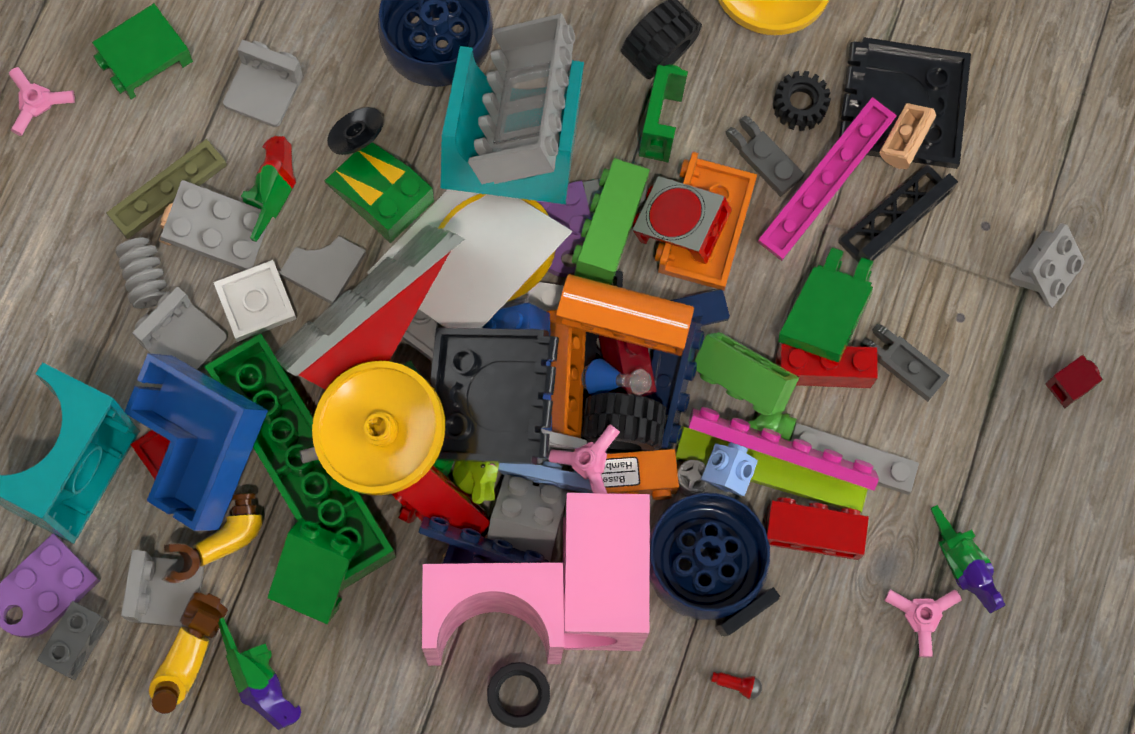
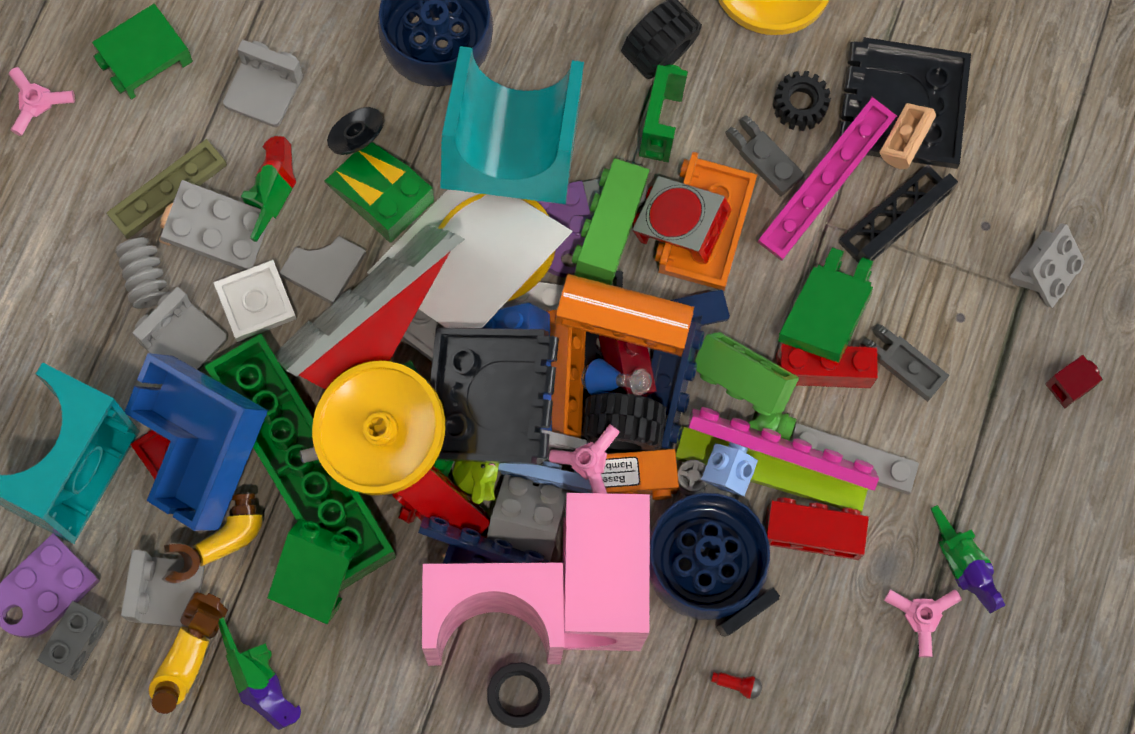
light grey window [468,13,575,184] -> none

